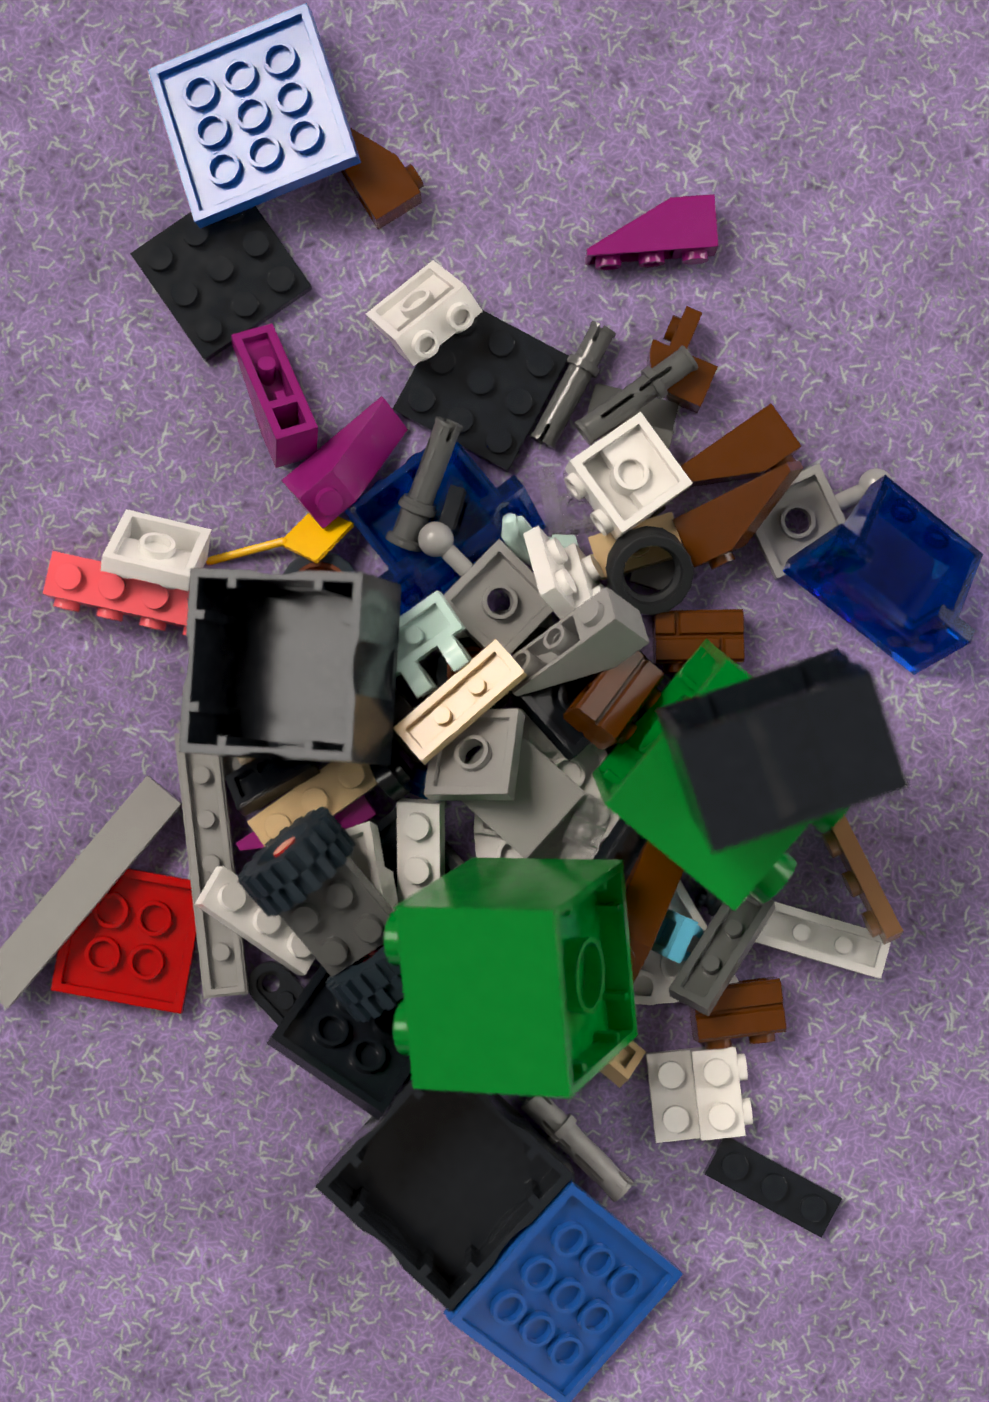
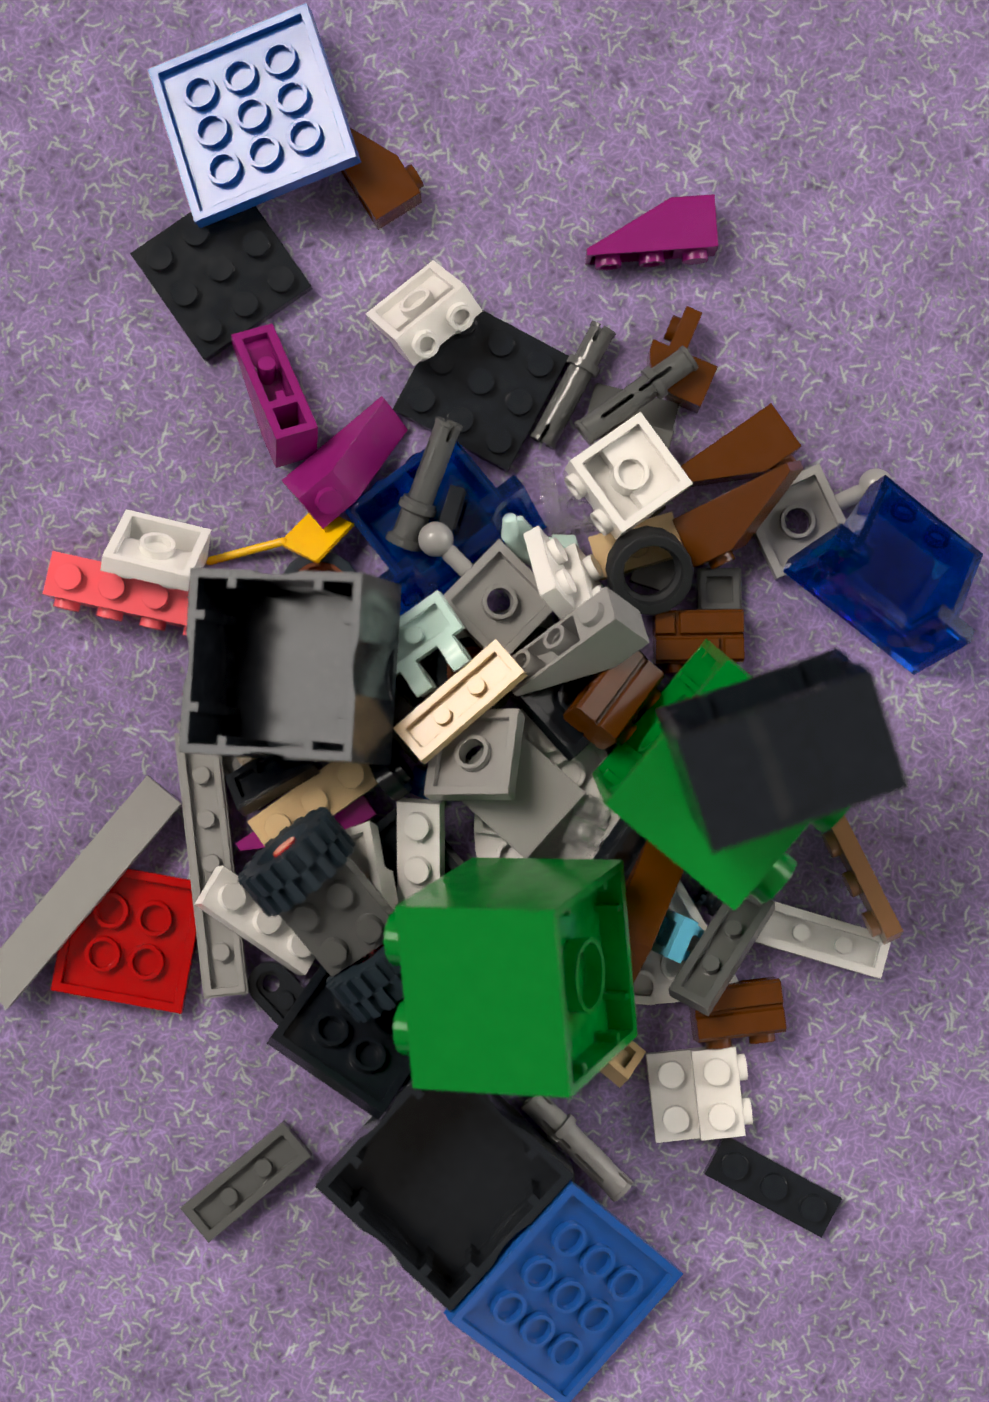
none -> dark grey plate [180,1120,312,1243]
none -> dark grey tile [696,568,742,610]

